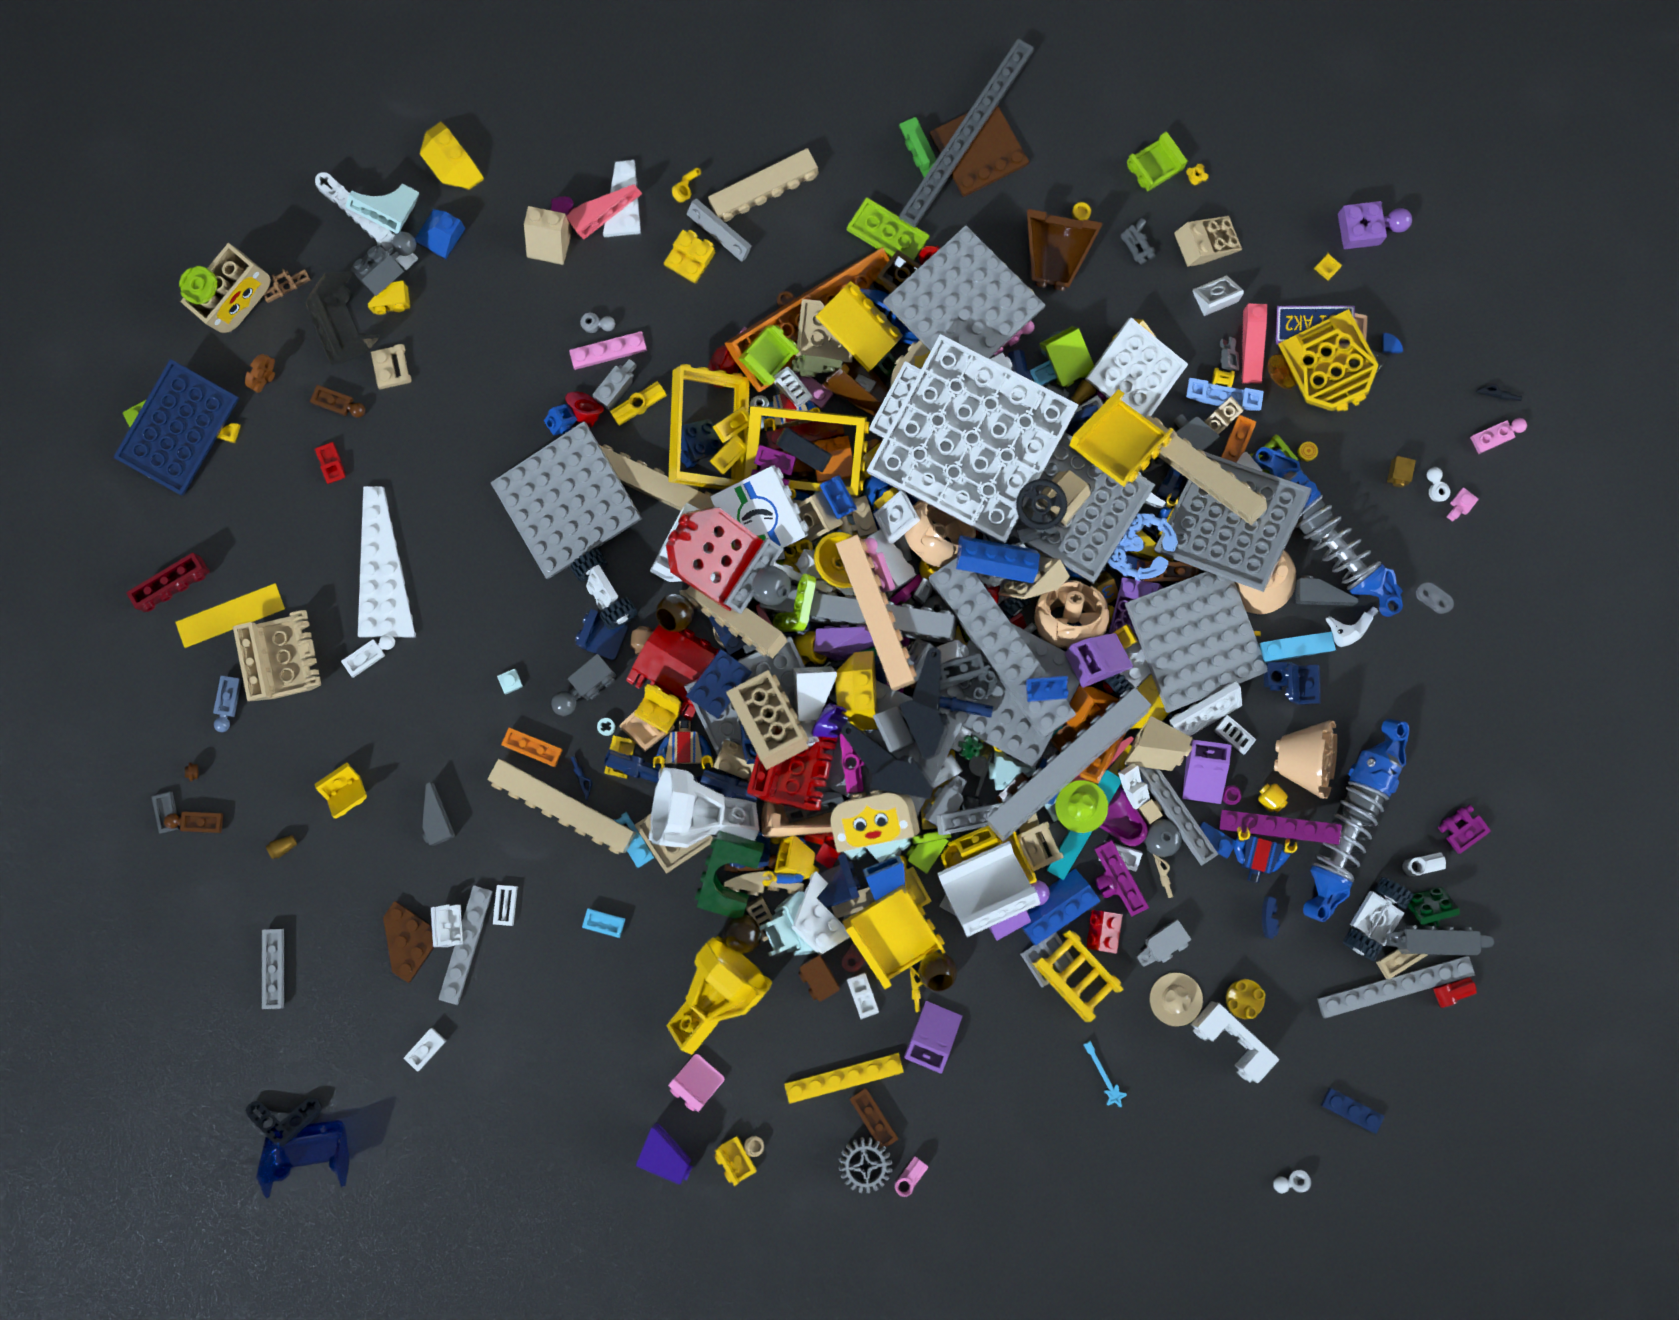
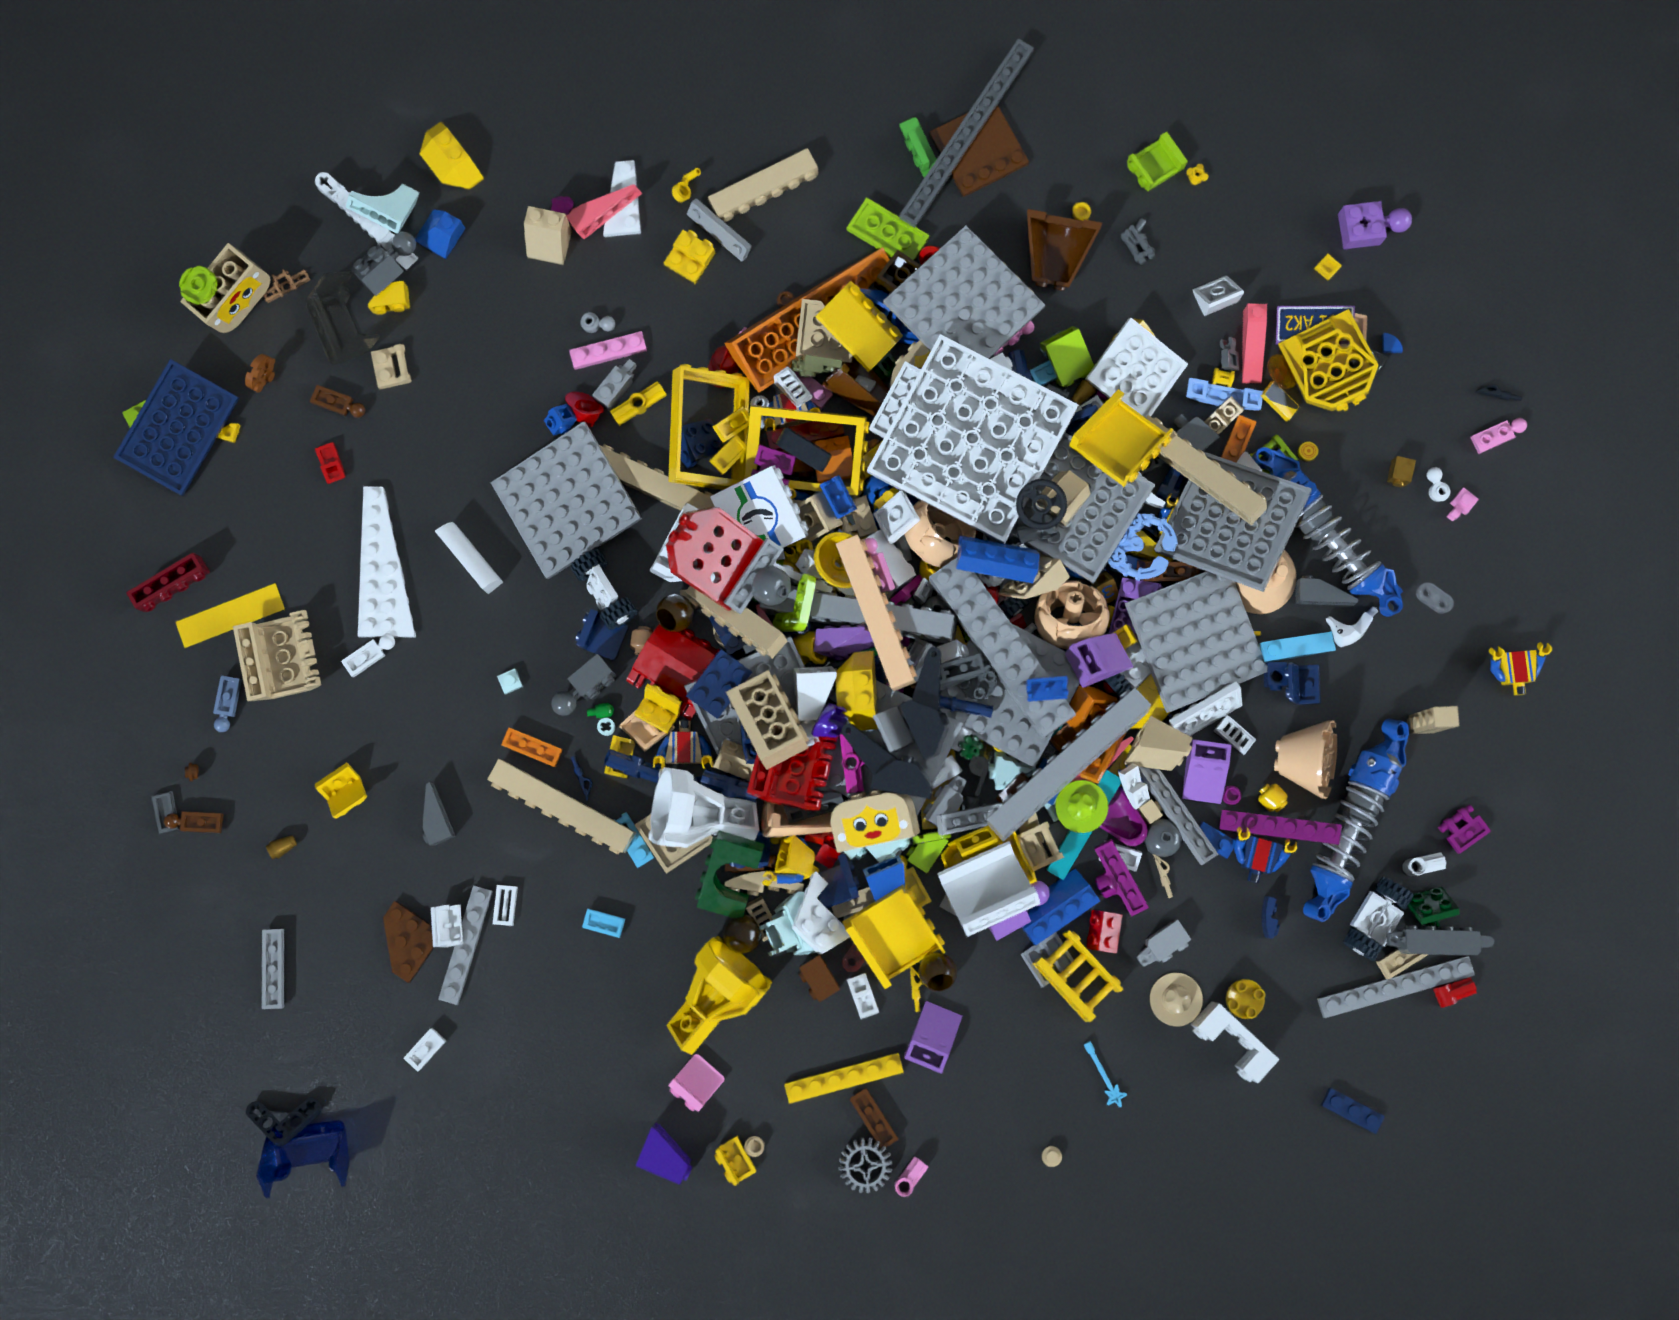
lime panel [738,325,799,385] -> none
tan slope [1174,216,1242,267] -> none
white plate [1273,1170,1311,1193] -> none
none -> white brick [435,522,503,594]
none -> green cylinder [587,703,614,719]
none -> tan plate [1042,1146,1062,1167]
none -> tile [1260,381,1299,421]
none -> tan brick [1407,706,1459,734]
none -> torso [1489,642,1552,695]

